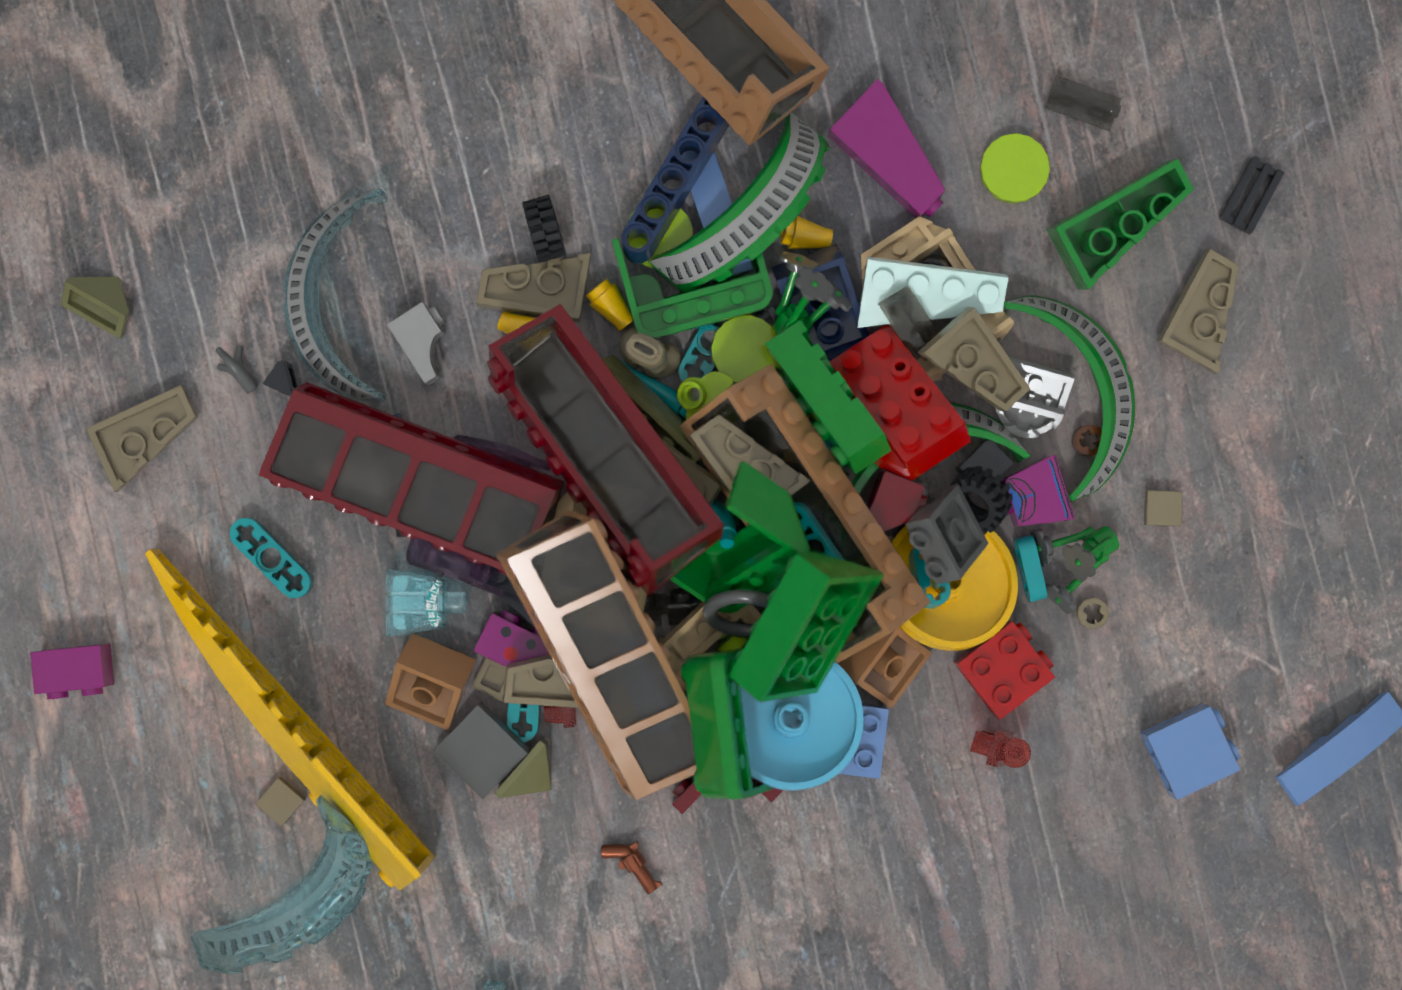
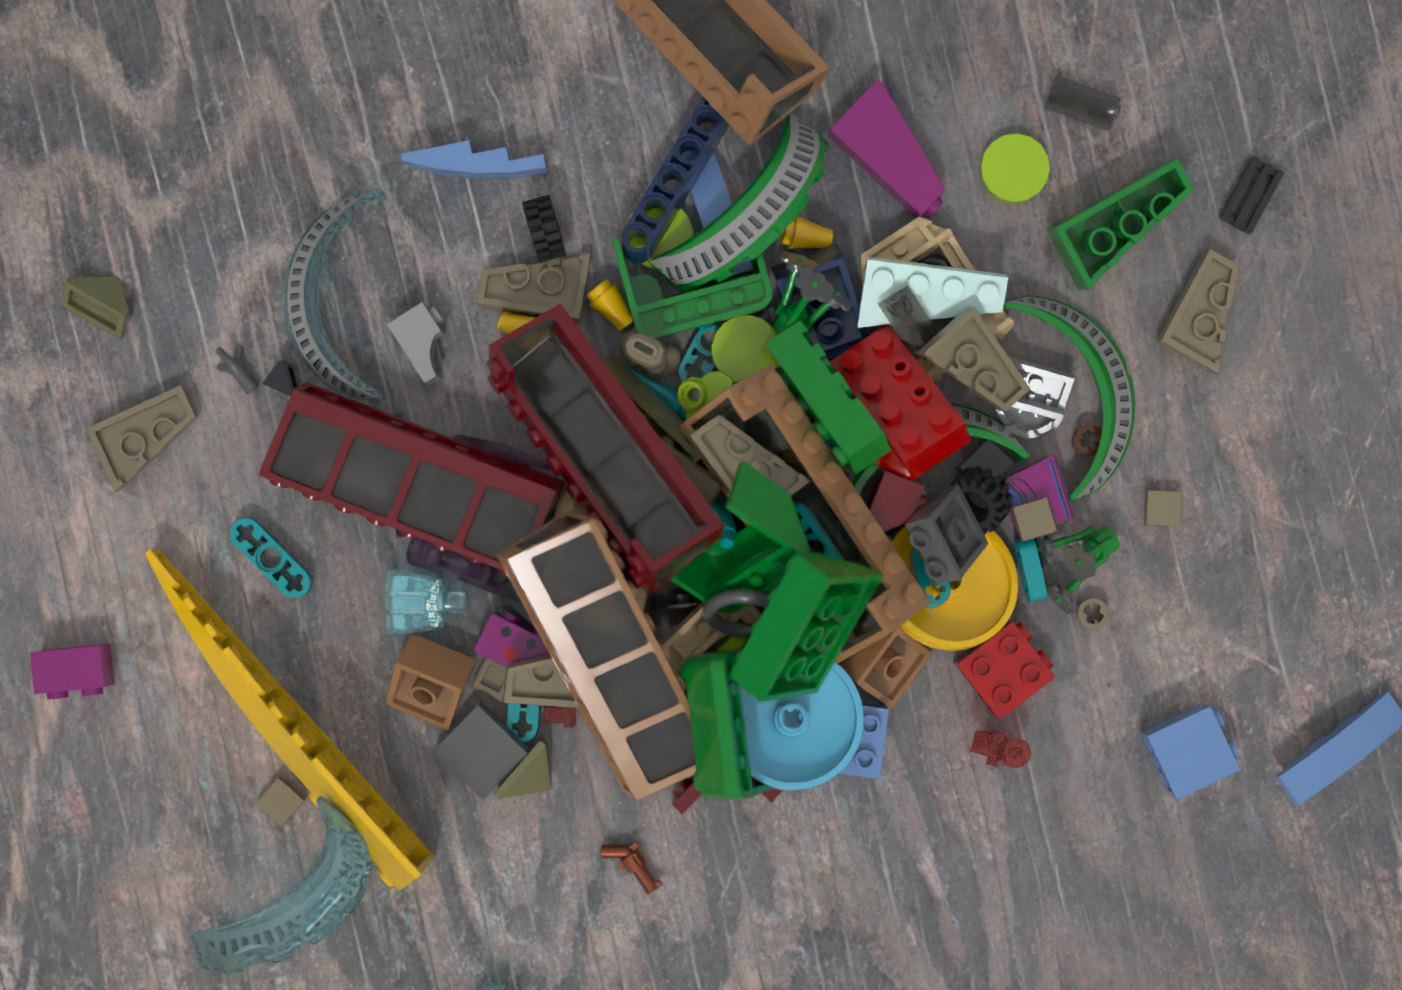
none -> medium blue slope [401,140,549,179]
none -> dark tan tile [1011,497,1057,541]

